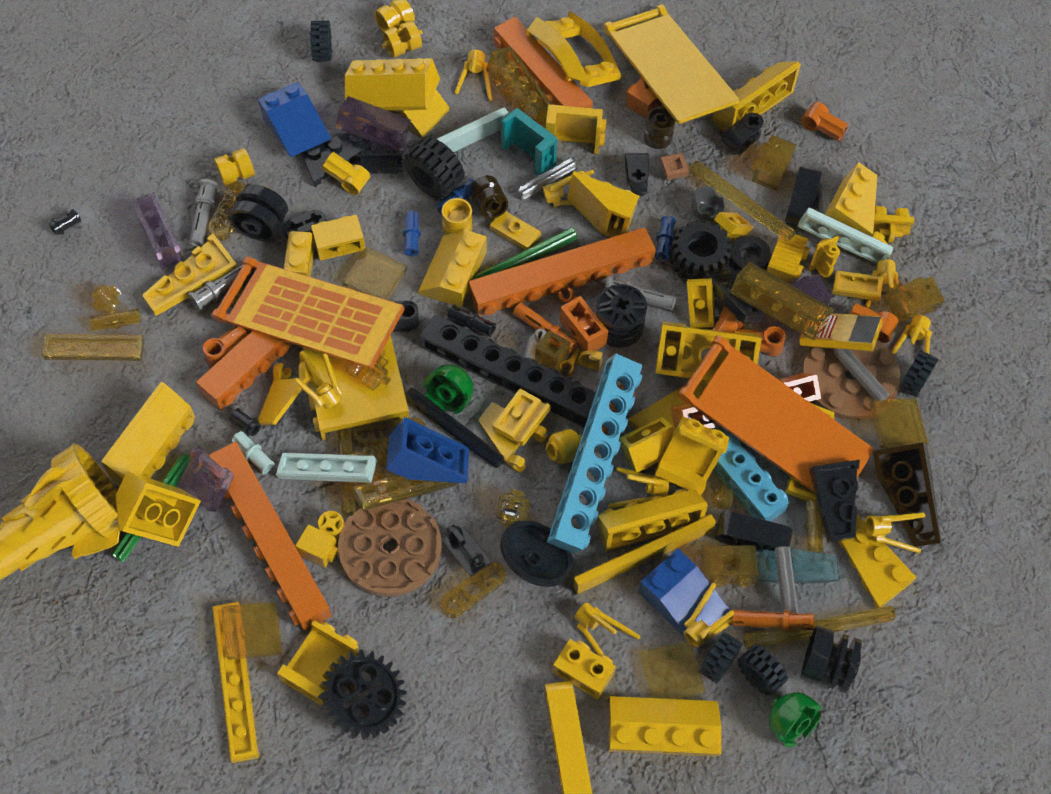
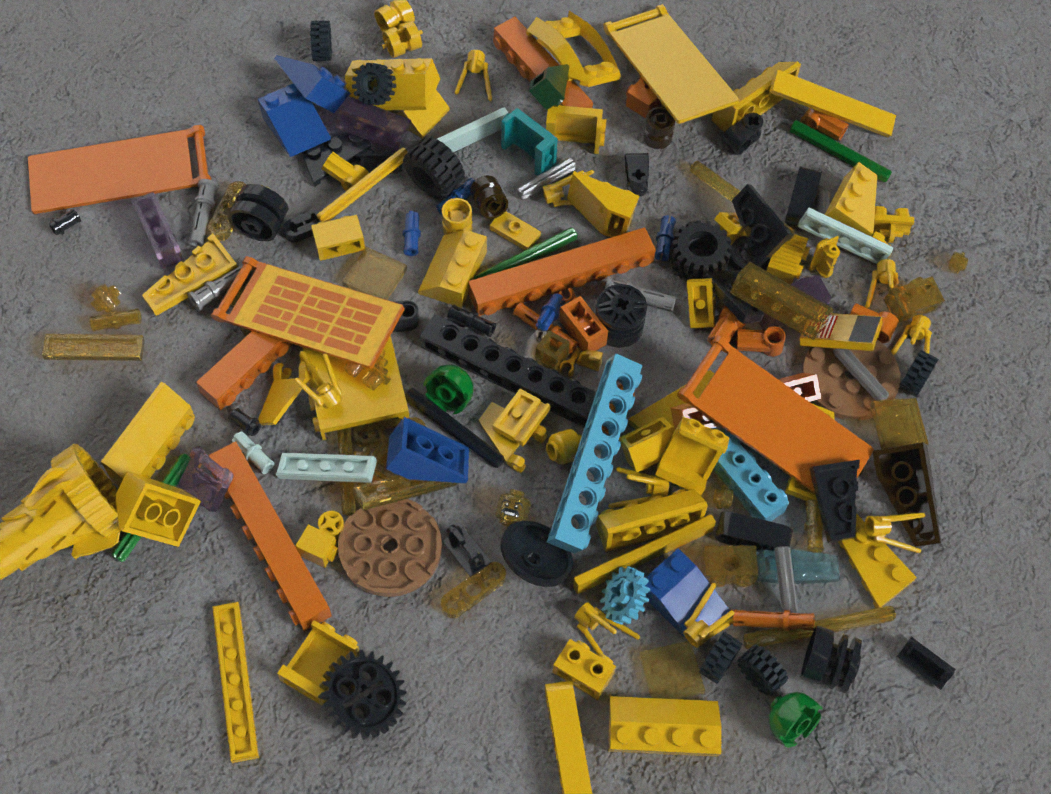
orange piece [203,326,248,368] -> none
yellow wheel [214,148,255,186] -> none
clear yellow tile [221,602,282,660] -> none
yellow brick [284,231,315,277] -> none
clear yellow brick [486,47,552,128] -> none
yellow plate [655,321,762,381] -> none
nougat plate [660,153,689,180] -> none
dark grey hair [691,186,726,222] -> none
clear yellow brick [750,135,797,191] -> none
yellow plate [832,270,884,301] -> none
none -> orange flag [28,125,211,214]
none -> blue slope [274,55,351,113]
none -> yellow axle [317,148,408,222]
none -> black bush [352,63,396,105]
none -> dark green slope [529,64,570,110]
none -> blue axle [536,294,565,331]
none -> medium azure gear [600,566,650,625]
none -> black wing [732,184,793,268]
none -> yellow tile [769,69,896,138]
none -> green axle [790,120,892,182]
none -> black hinge [896,636,956,690]
none -> clear yellow plate [948,251,968,273]

